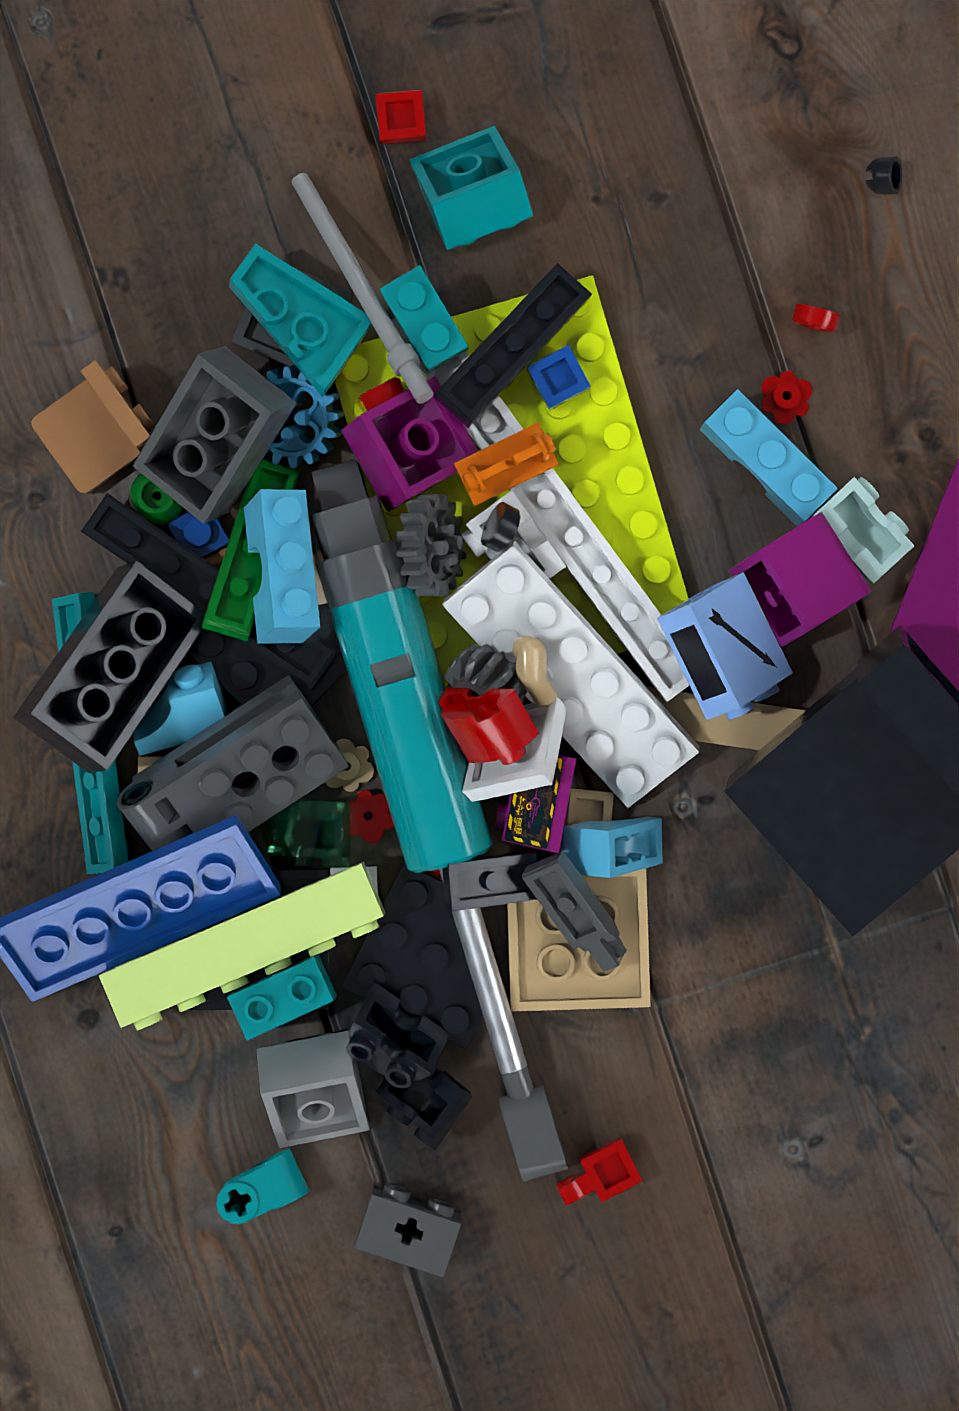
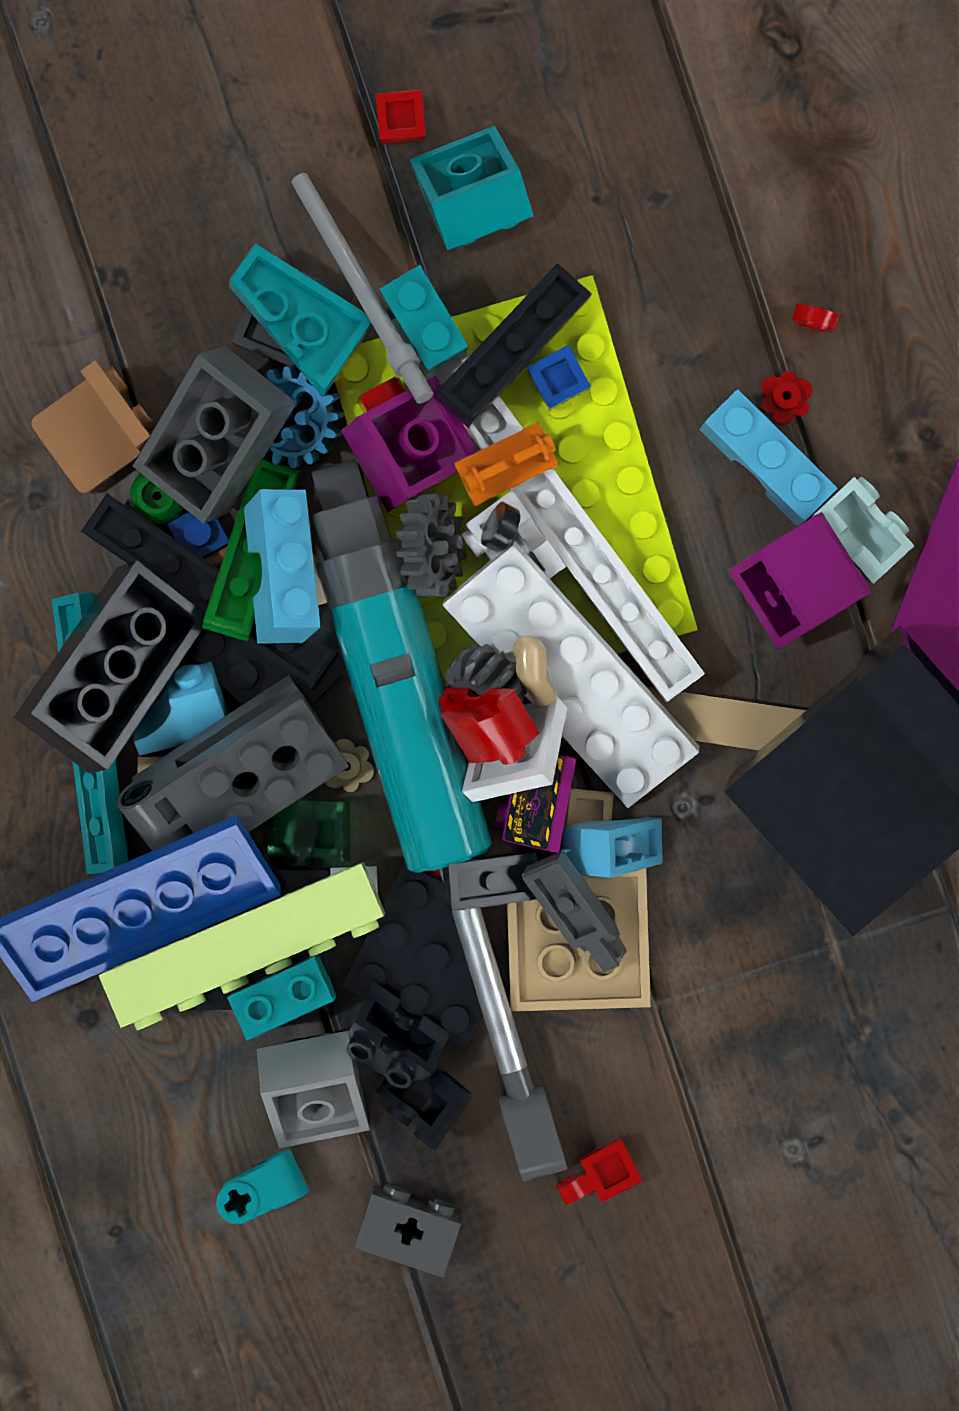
red plant [341,790,393,844] -> none
light blue brick [657,572,793,720] -> none
black hinge [865,156,902,195] -> none

